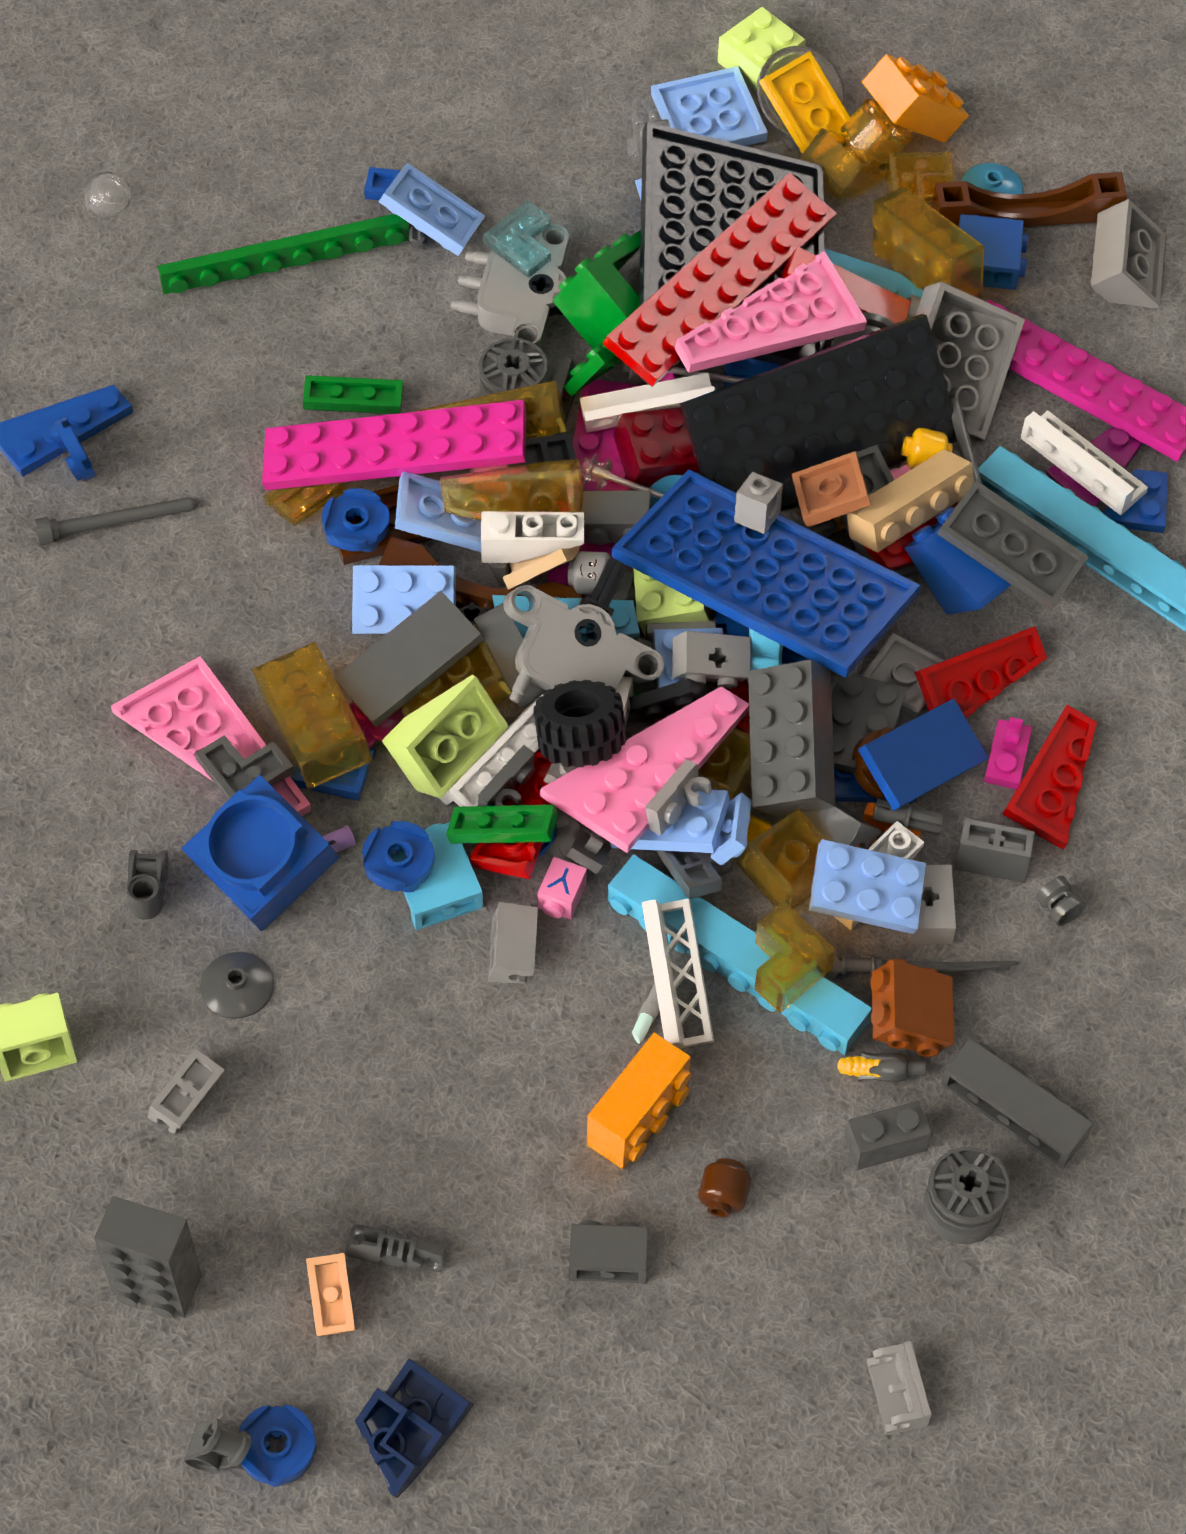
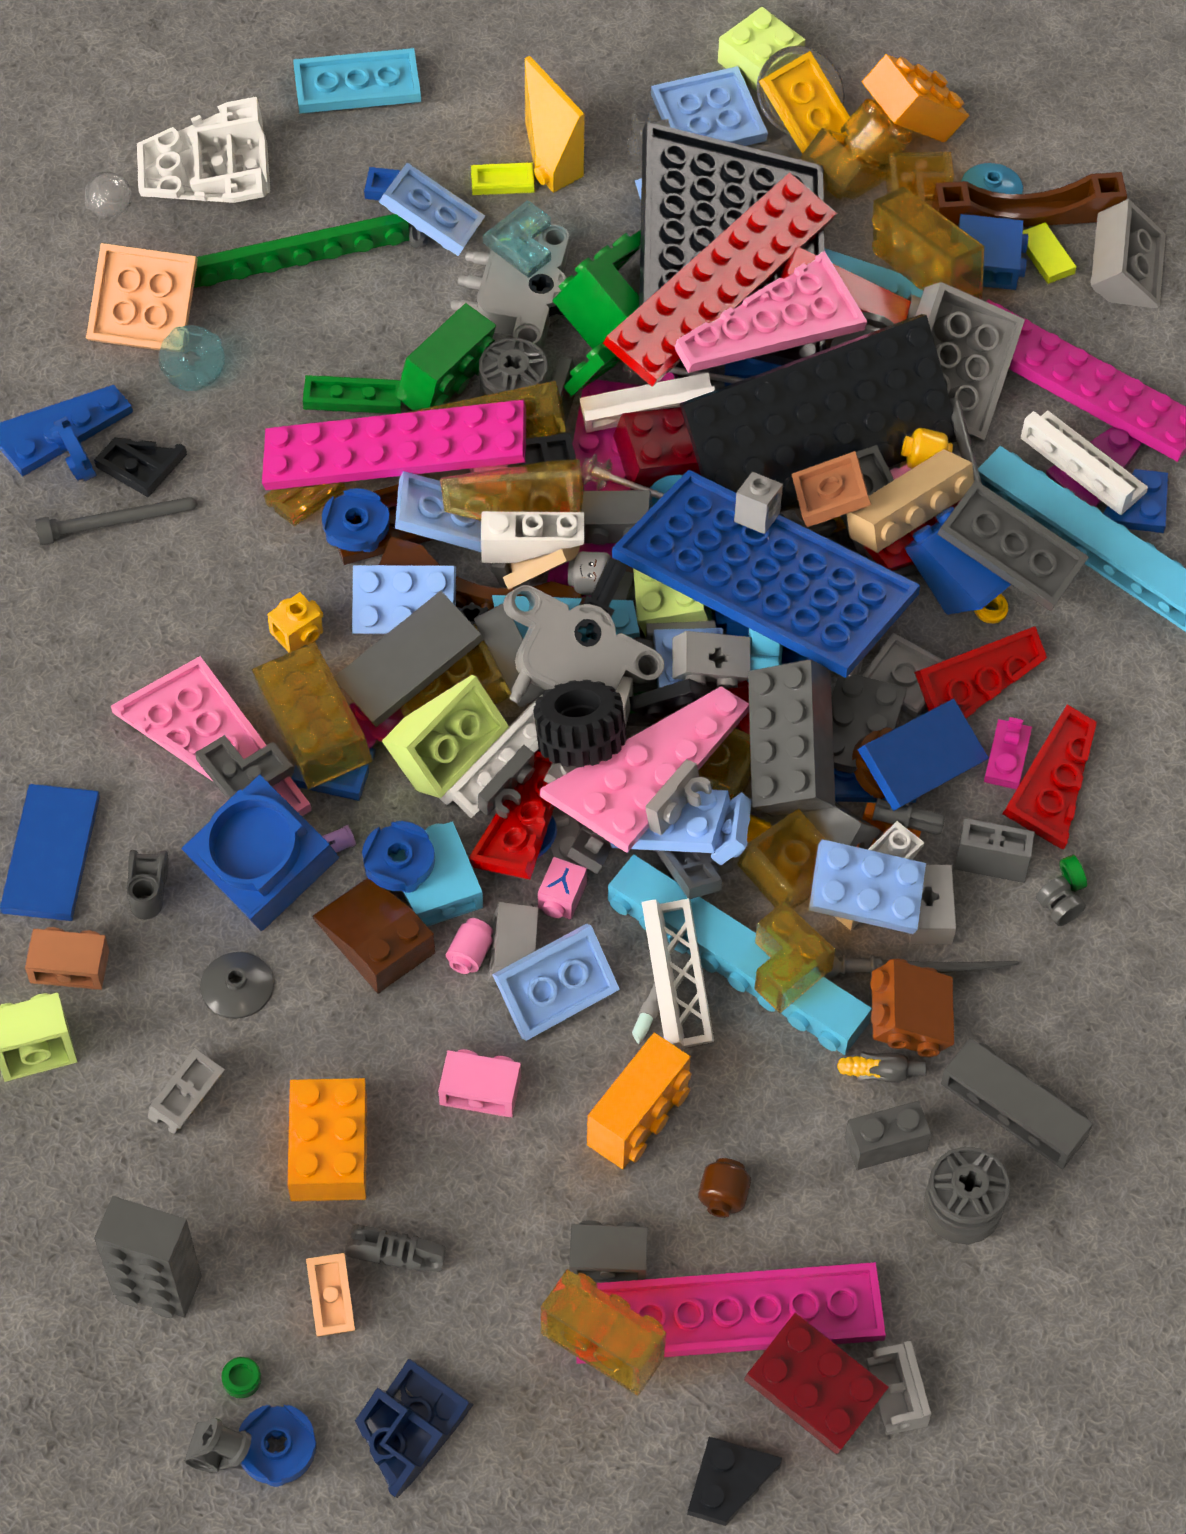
green plate [446,805,558,844] -> none
none -> blue tile [0,784,100,921]
none -> nougat brick [25,927,109,990]
none -> light nougat plate [86,243,198,354]
none -> black wing [94,437,187,497]
none -> white wedge [137,97,270,203]
none -> clear light blue plate [158,325,225,391]
none -> green tile [221,1357,261,1398]
none -> yellow brick [267,592,323,654]
none -> light orange brick [288,1078,367,1201]
none -> medium azure plate [293,48,421,114]
none -> reddish brown slope [312,878,435,994]
none -> green brick [396,303,496,412]
none -> bright pink brick [438,1049,521,1118]
none -> bright pink brick [446,918,493,974]
none -> neon yellow tile [471,162,534,195]
none -> light blue plate [492,924,620,1041]
none -> yellow slope [525,56,585,193]
none -> clear yellow brick [541,1269,666,1396]
none -> dark pink plate [570,1262,886,1364]
none -> black wing [687,1437,782,1526]
none -> dark red brick [744,1312,889,1454]
none -> yellow plate [974,594,1008,624]
none -> neon yellow tile [1023,222,1077,284]
none -> green tile [1060,854,1087,892]

